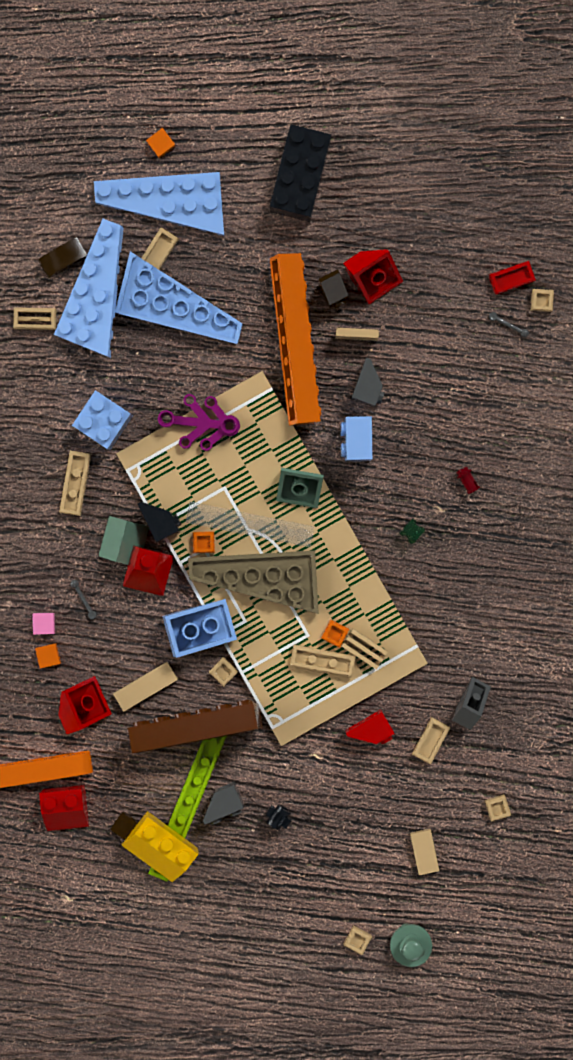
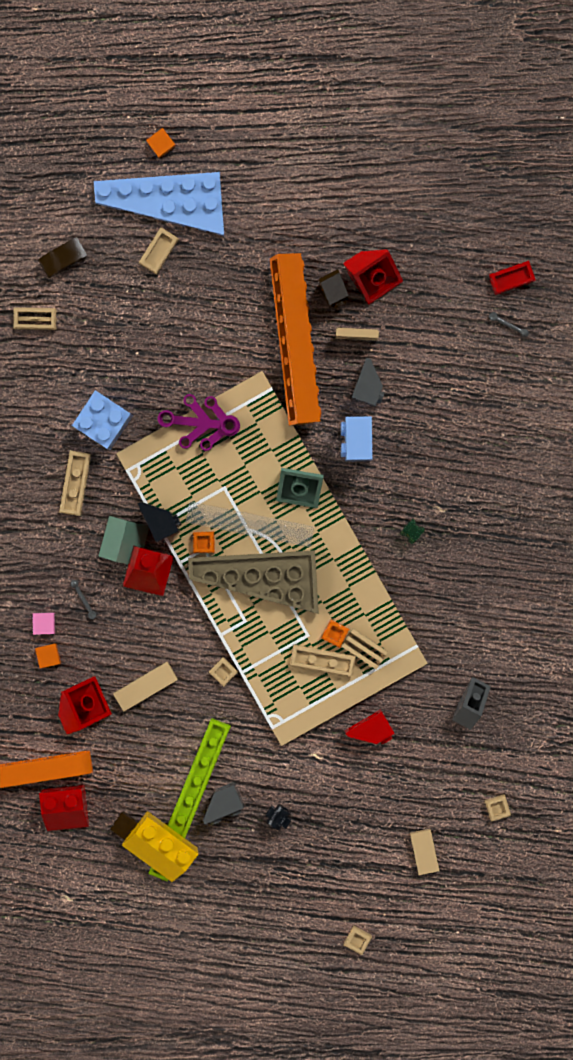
light blue wing [54,219,124,358] -> none
light blue wing [115,251,243,345] -> none
reddish brown brick [128,700,263,753] -> none
light blue slope [162,599,237,658] -> none
black brick [270,124,332,222] -> none
sand green plate [390,923,432,967] -> none
tan tile [412,717,451,764] -> none
dark red pin [456,466,480,494] -> none
tan tile [530,289,554,312] -> none

